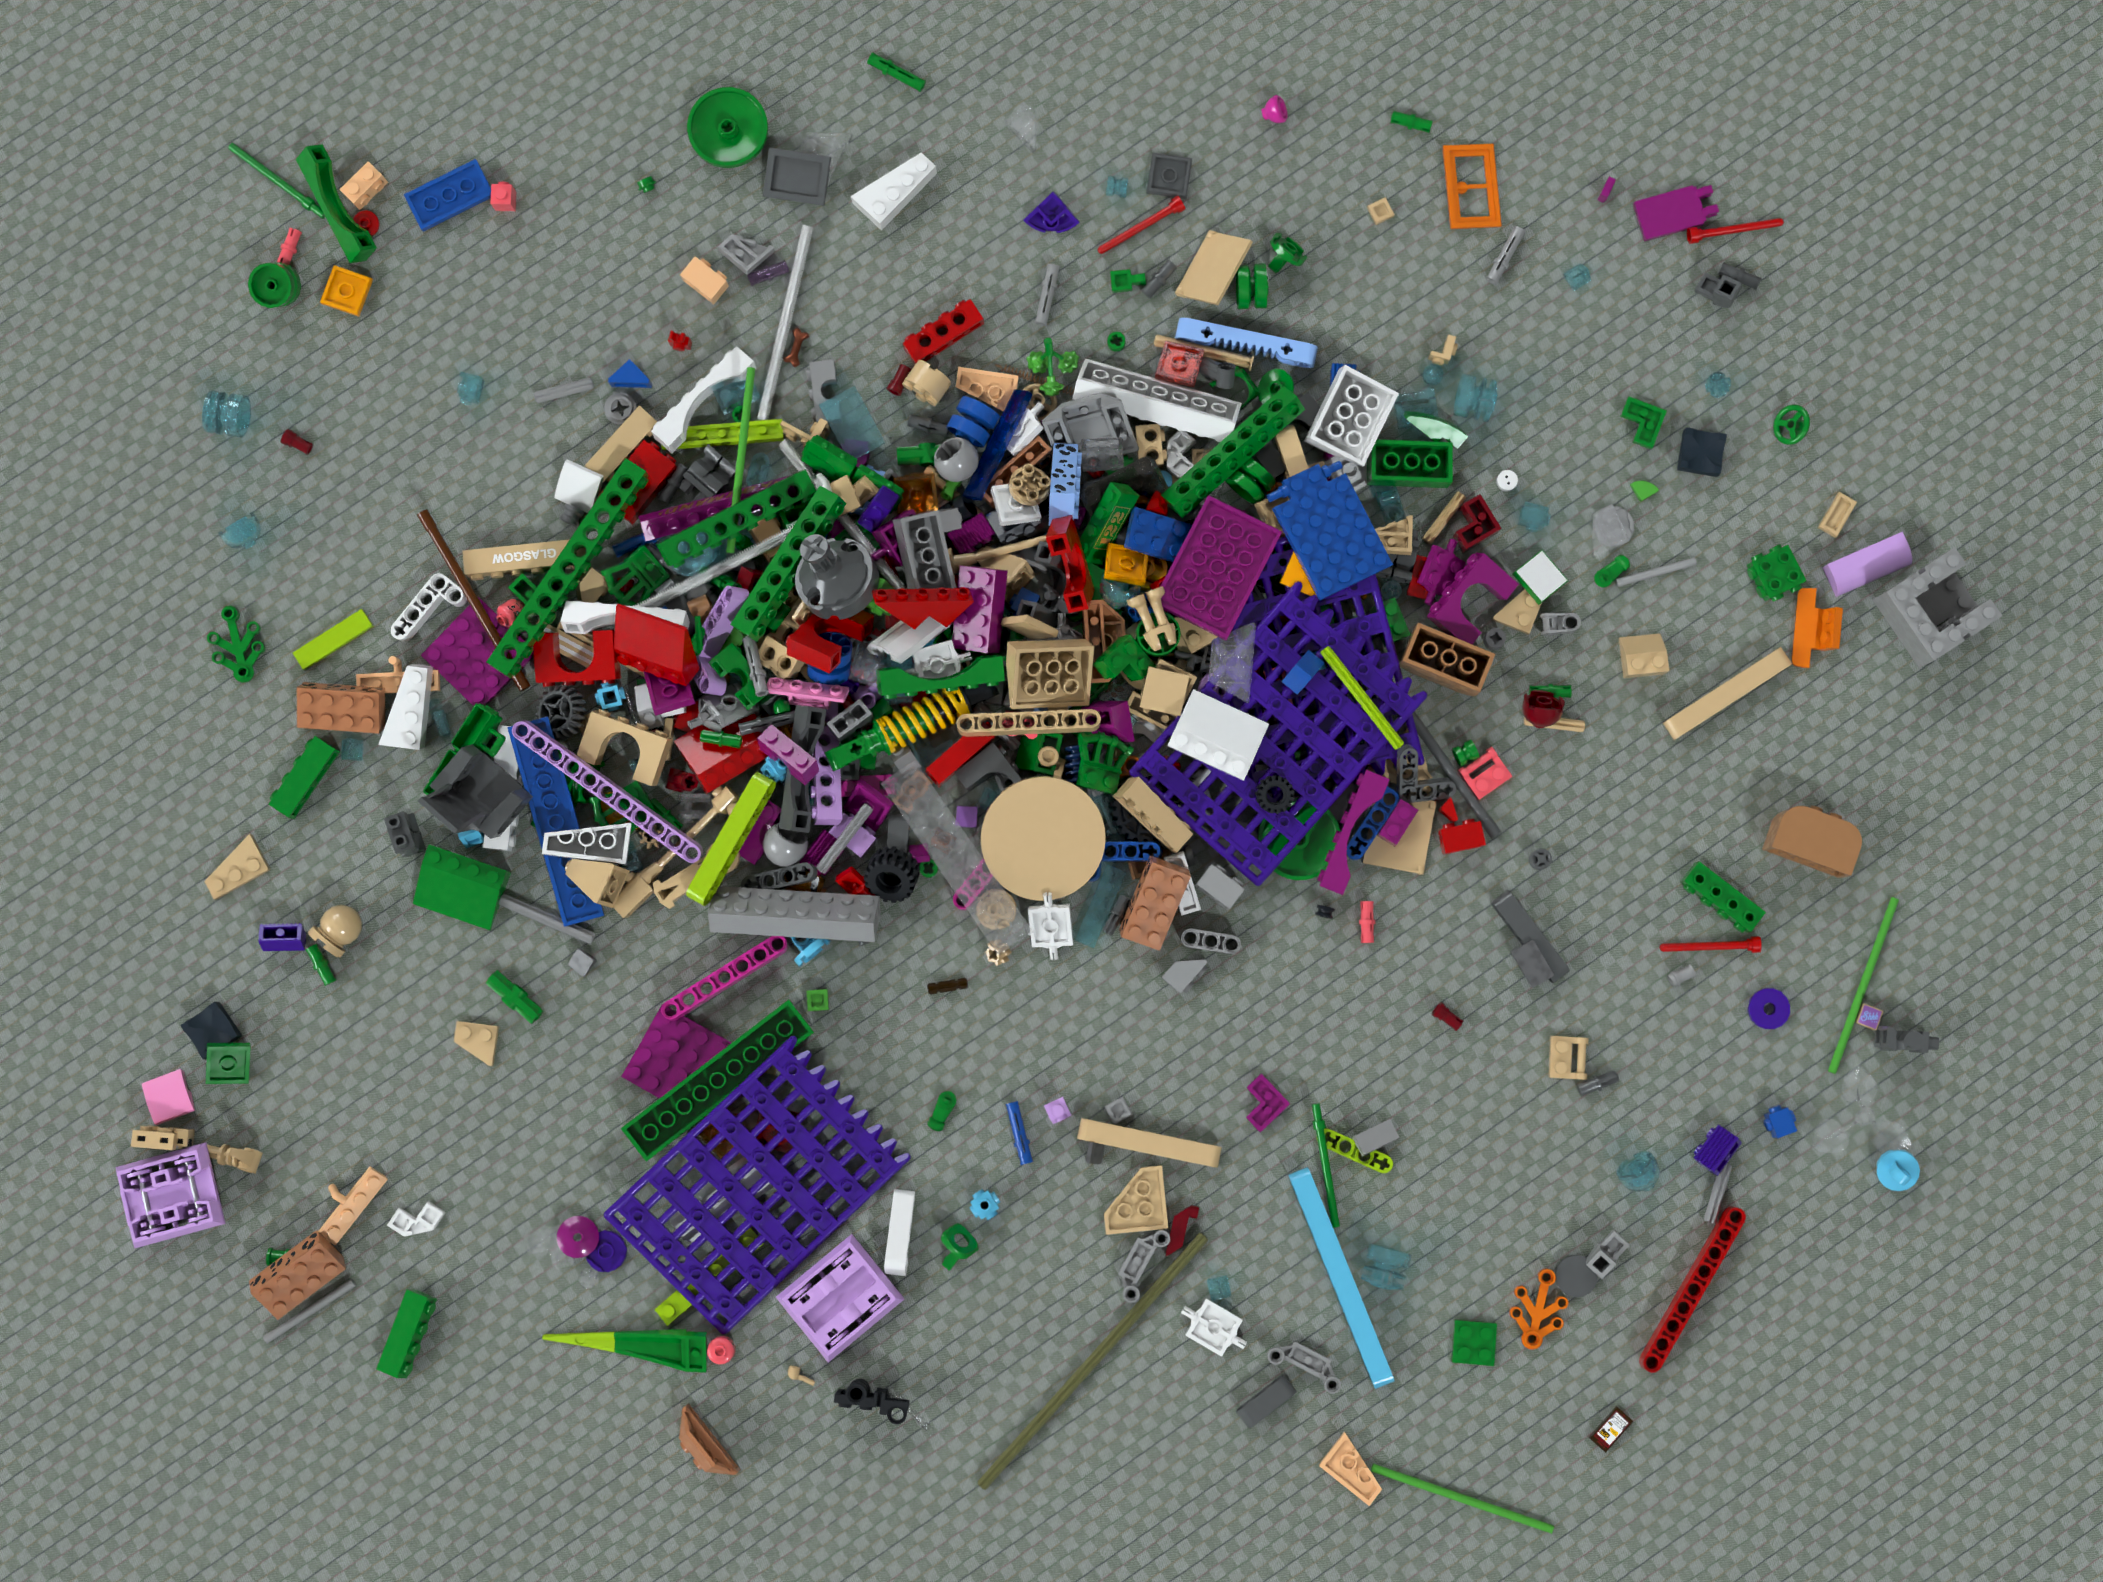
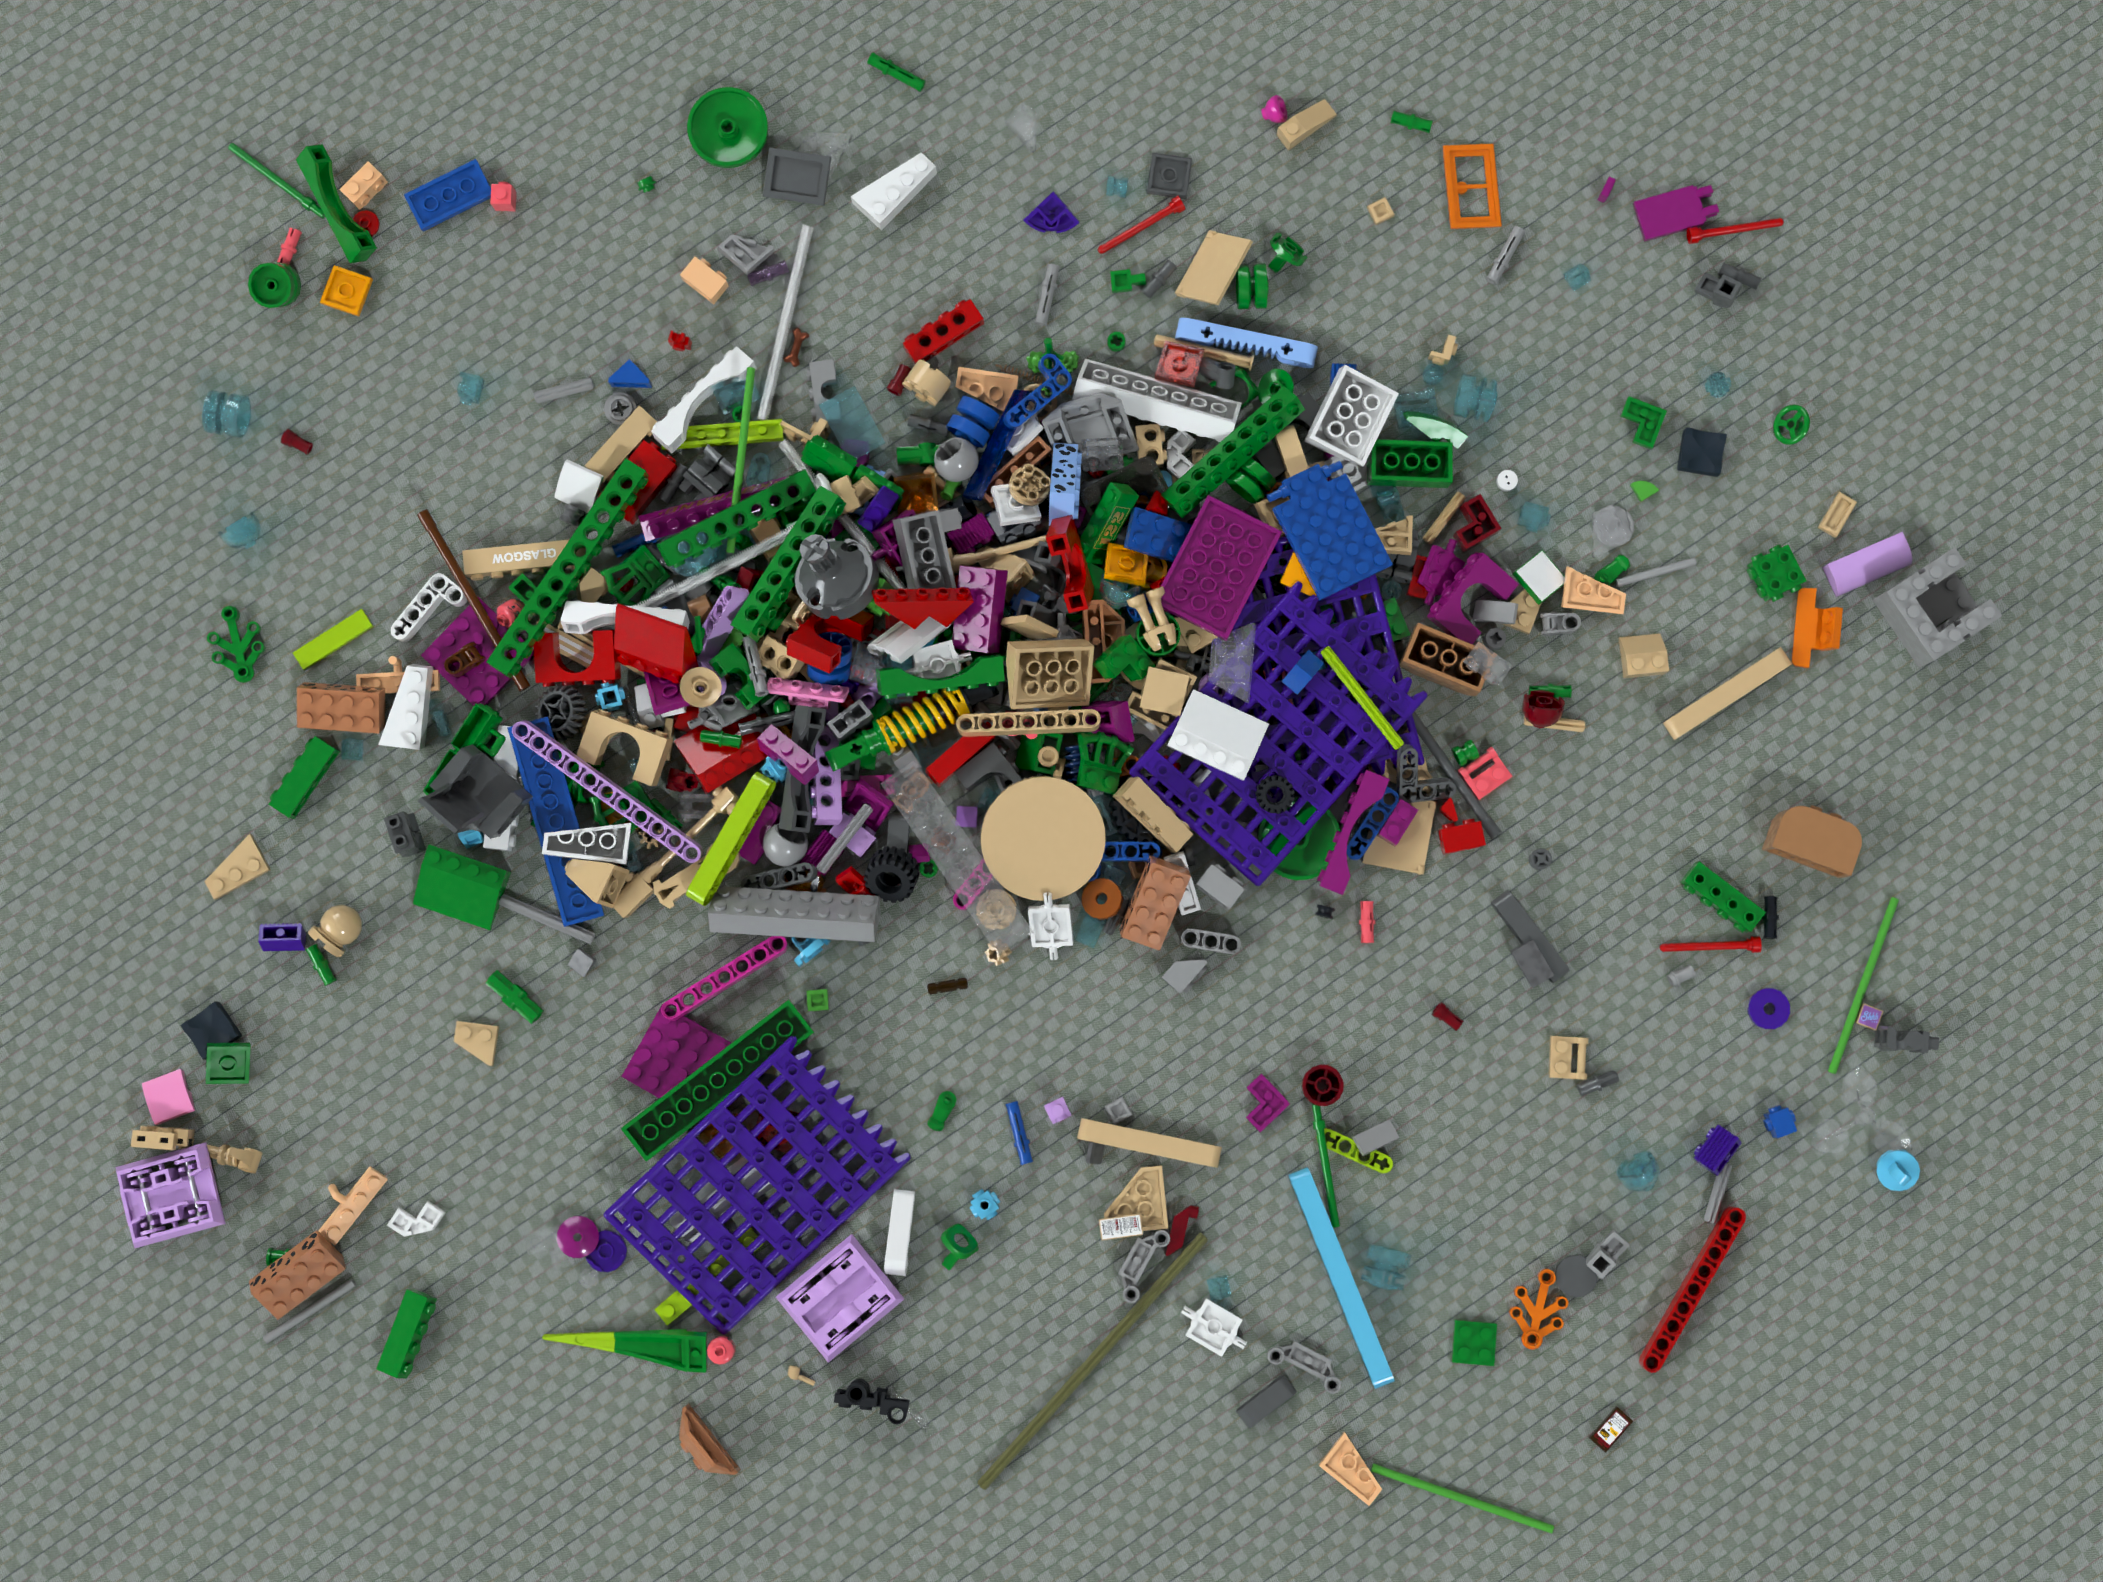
none -> reddish brown piece [444,641,486,677]
none -> tan dish [680,667,722,708]
none -> blue beam [1003,354,1072,429]
none -> dark orange tile [1082,878,1123,920]
none -> tile [1099,1213,1143,1240]
none -> tan slope [1277,99,1337,151]
none -> dark red cylinder [1302,1064,1344,1107]
none -> clear brick [1463,641,1513,686]
none -> light grey slope [1473,600,1518,624]
none -> light nougat wing [1561,566,1626,614]
none -> black pin [1762,896,1779,939]

